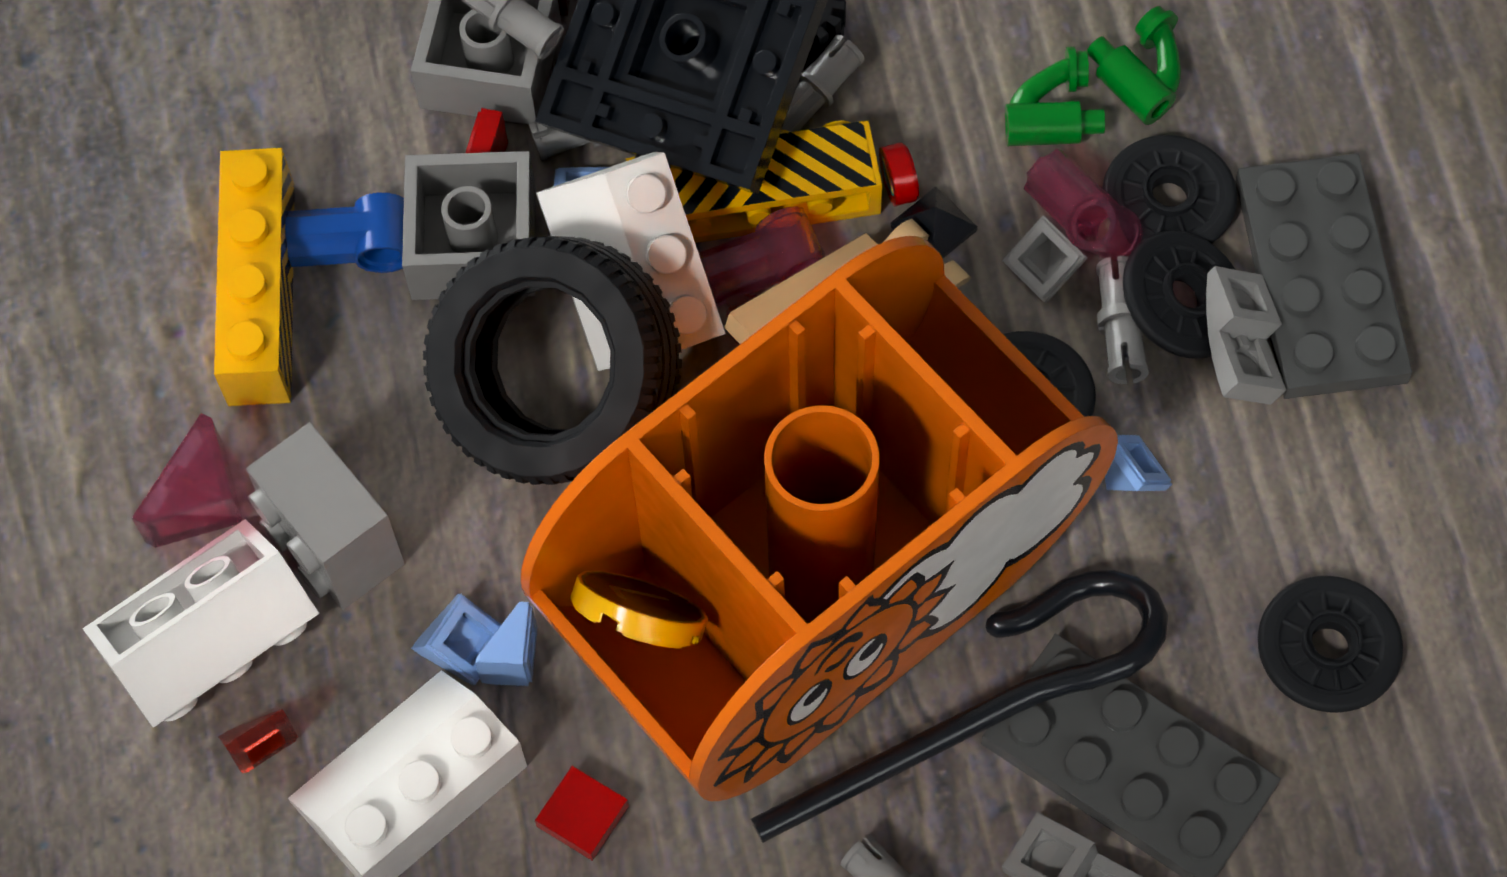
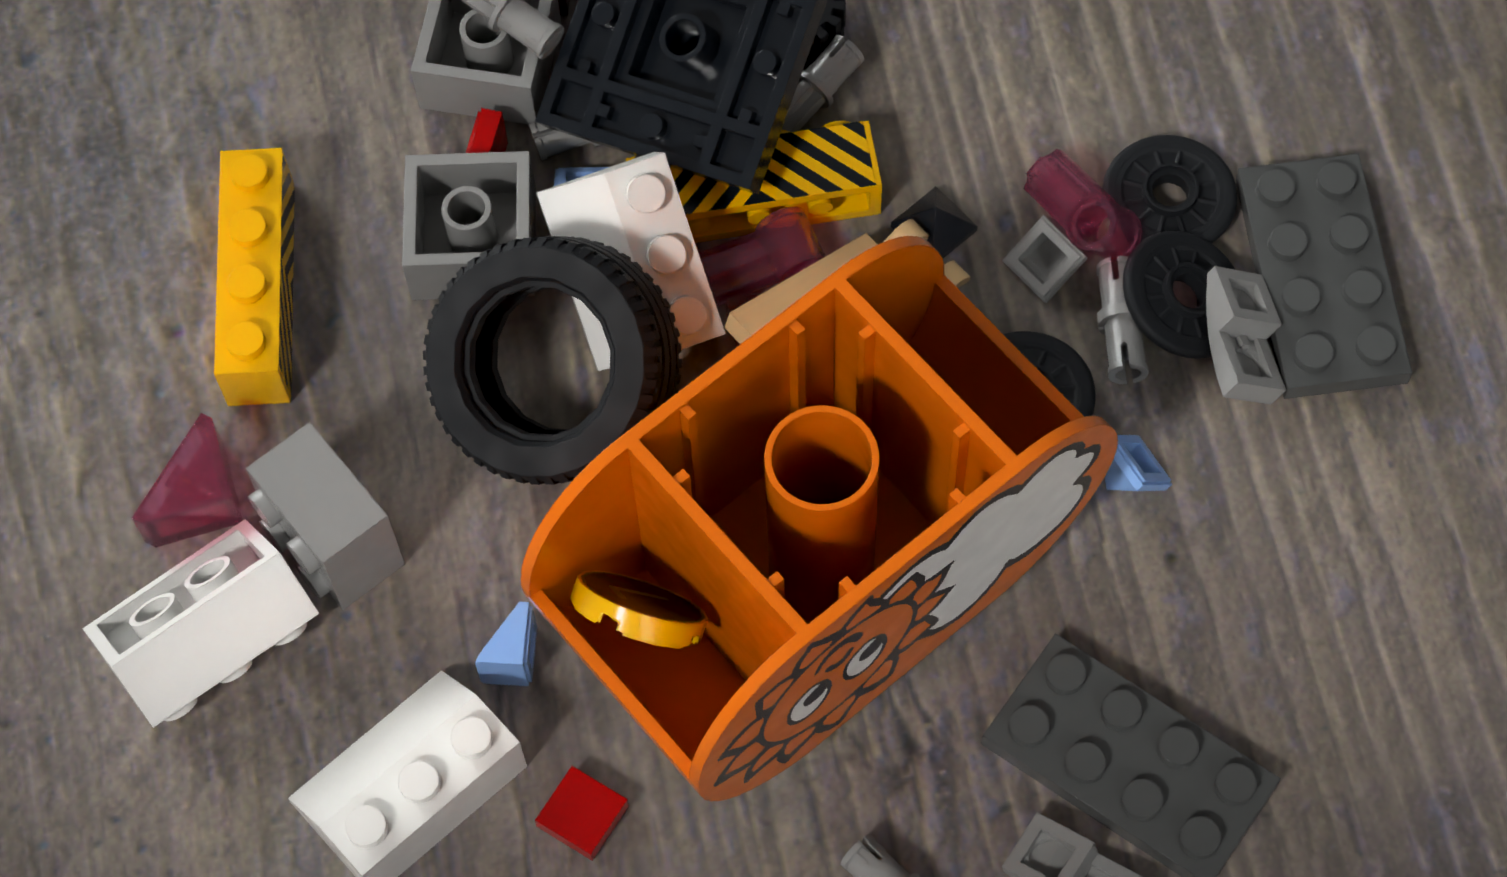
clear red slope [218,709,298,773] -> none
blue piece [285,193,404,273] -> none
light blue slope [411,594,501,685] -> none
black piece [751,570,1168,843] -> none
red tile [879,142,919,207] -> none
green plant [1005,47,1105,147] -> none
green plant [1087,6,1181,125] -> none
black wheel [1258,576,1403,713] -> none

